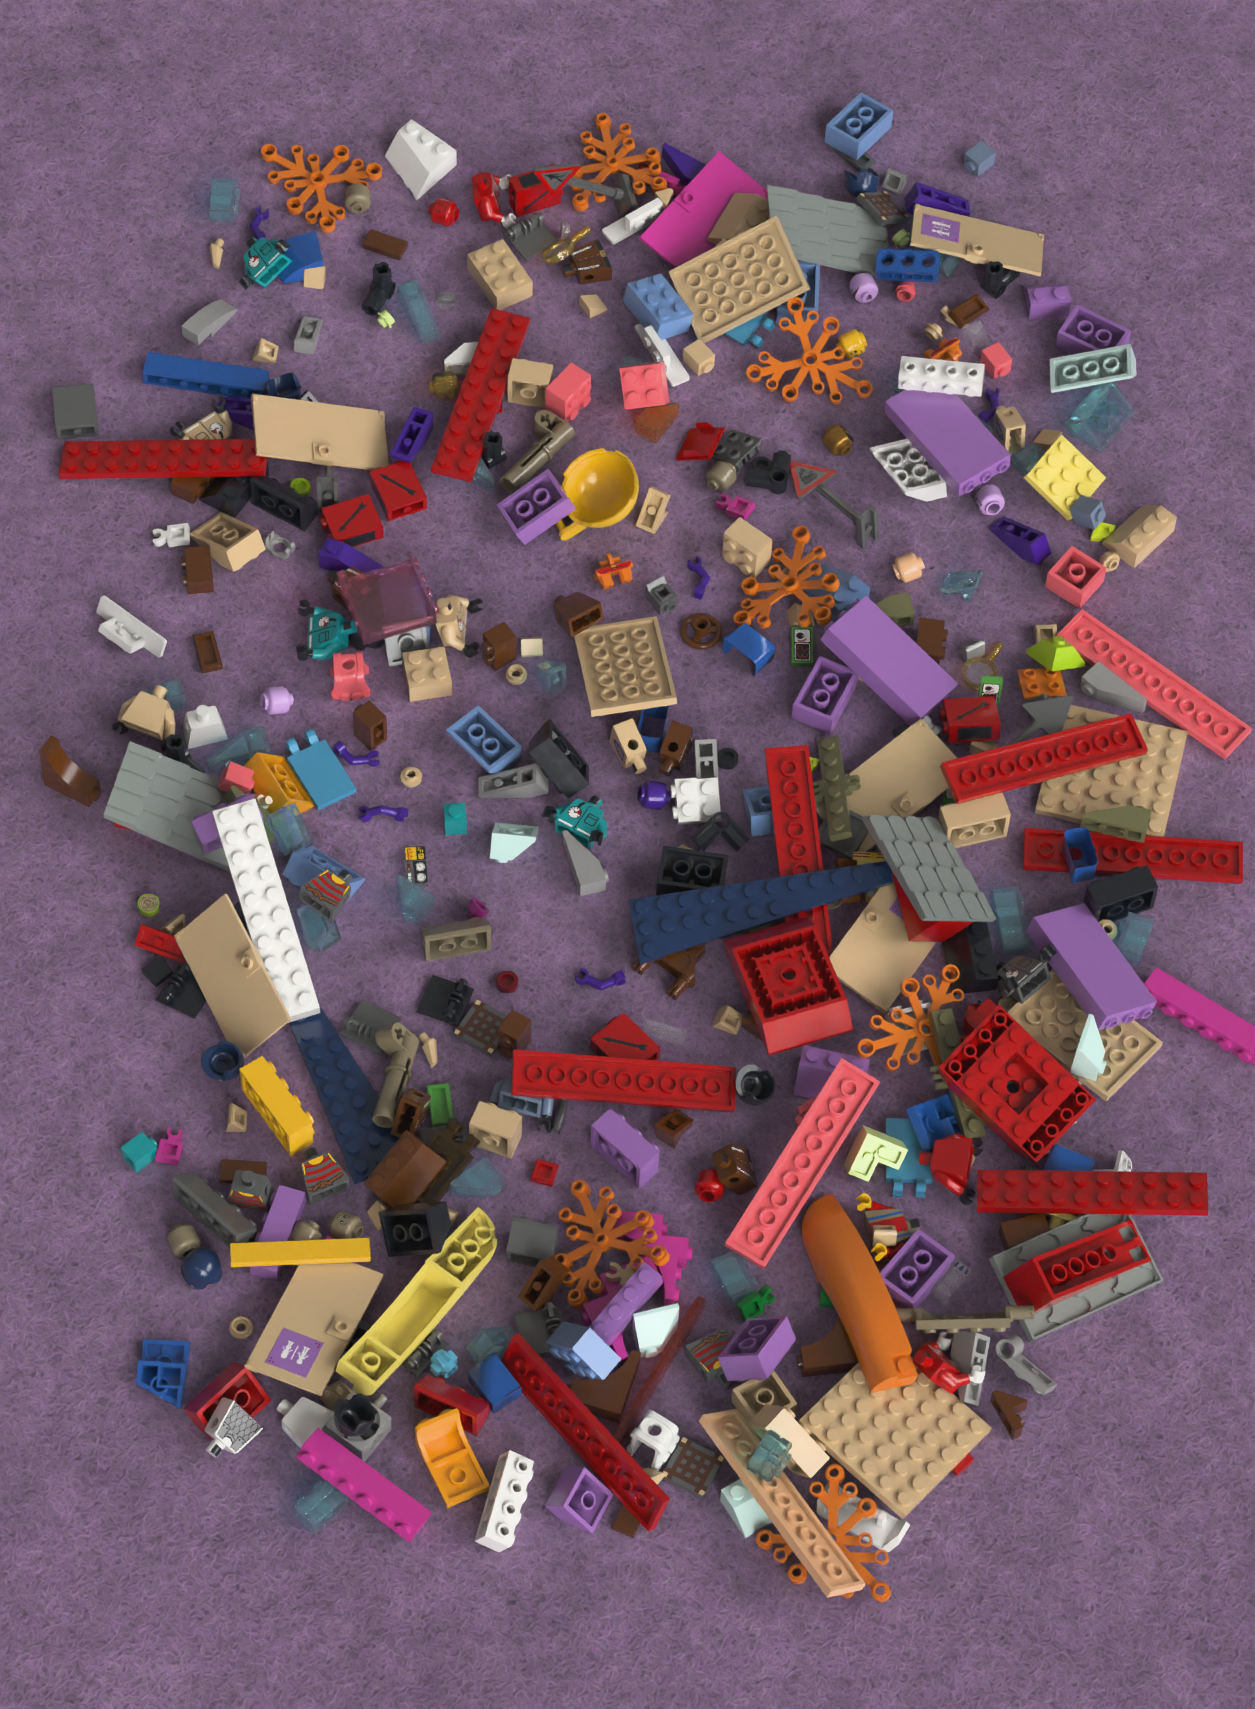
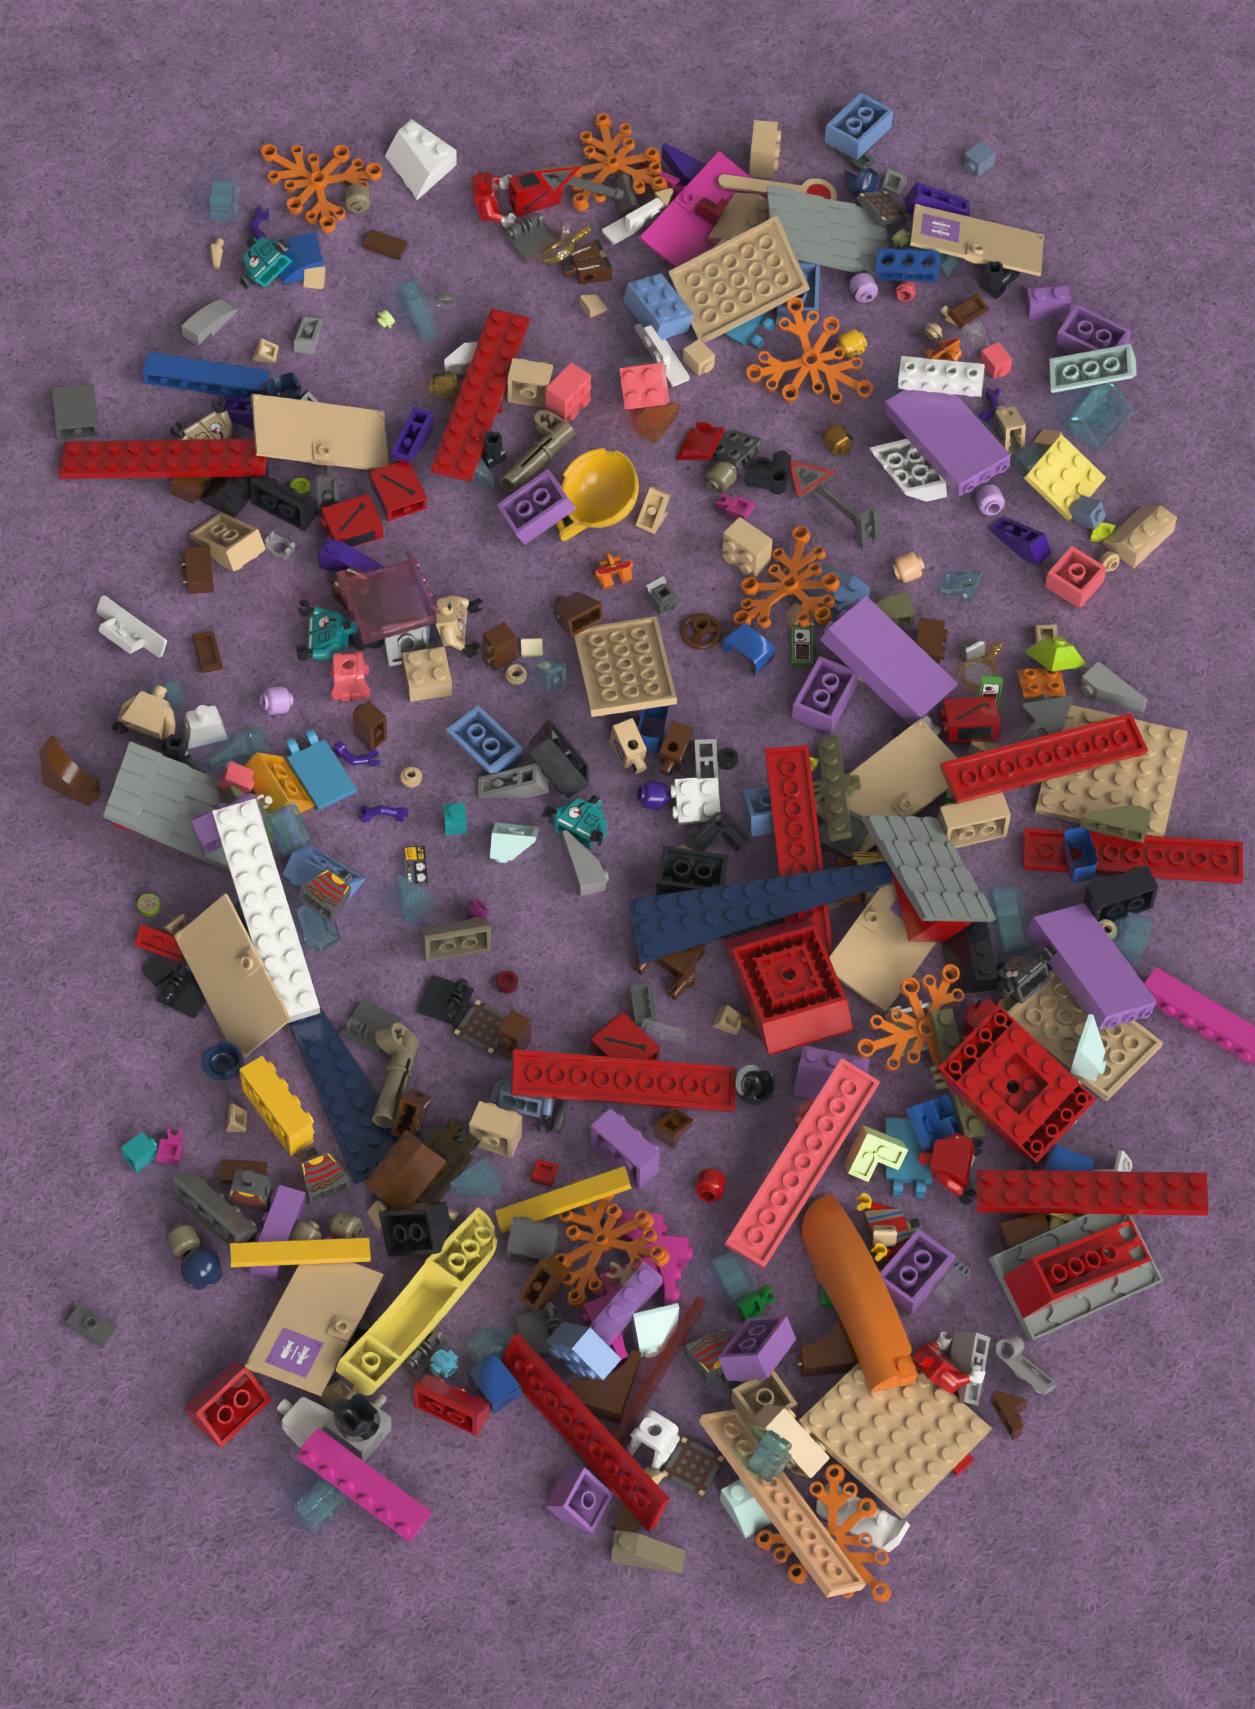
blue slope [136,1339,191,1408] -> none
white plate [153,523,190,547] -> none
torso [205,1397,263,1458] -> none
tan plate [229,1316,253,1339] -> none
black piece [362,262,396,316] -> none
light orange bracket [415,1408,490,1509] -> none
tan bar [418,1032,437,1068] -> none
bright green tile [426,1083,454,1127] -> none
red head [428,198,460,227] -> none
tan brick [467,239,533,310] -> none
white brick [475,1450,534,1552] -> none
dark purple arm [575,968,626,990] -> none
dark purple arm [687,556,710,600] -> none
reddish brown torso [712,1144,758,1195] -> none
dark tan plate [896,1305,1034,1333] -> none
coral plate [1056,609,1252,760] -> none
none -> dark grey plate [66,1304,118,1348]
none -> yellow tile [495,1166,632,1233]
none -> dark tan slope [611,1530,686,1574]
none -> dark grey plate [629,982,657,1027]
none -> dark red panel [694,197,728,226]
none -> tan piece [717,174,837,201]
none -> tan brick [749,120,781,178]

